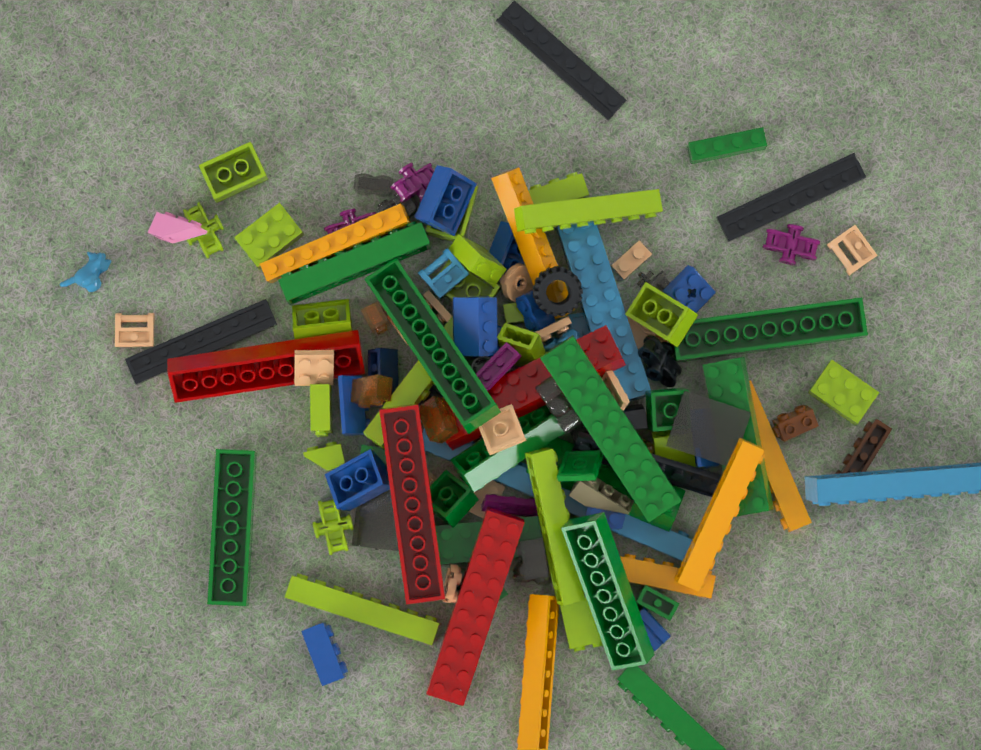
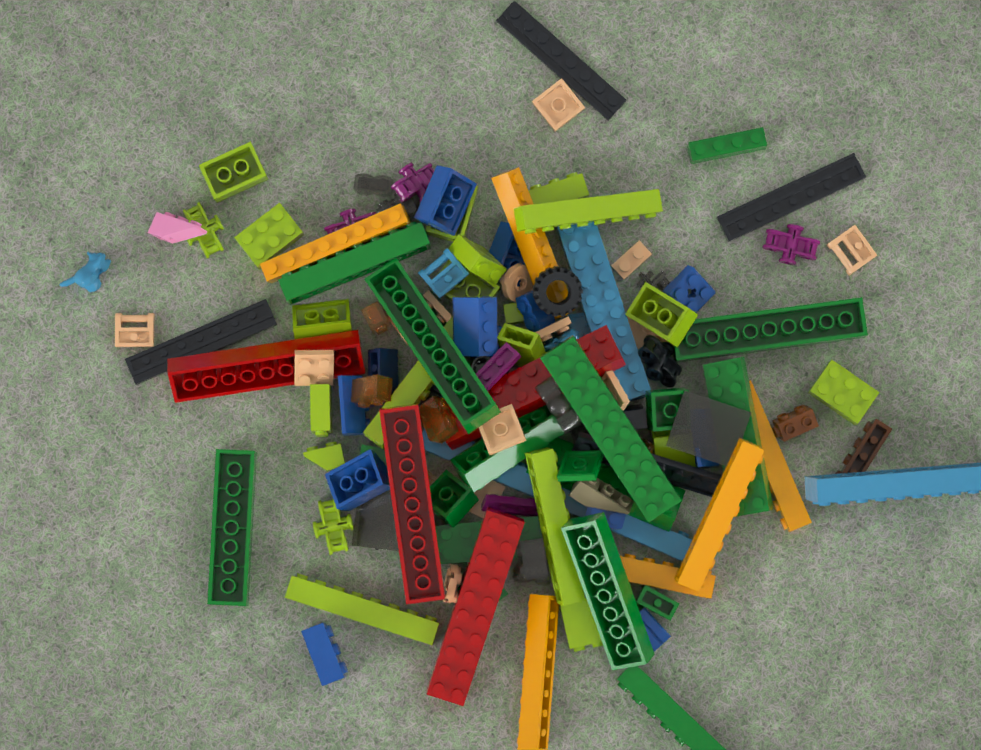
none -> light nougat plate [532,78,585,132]

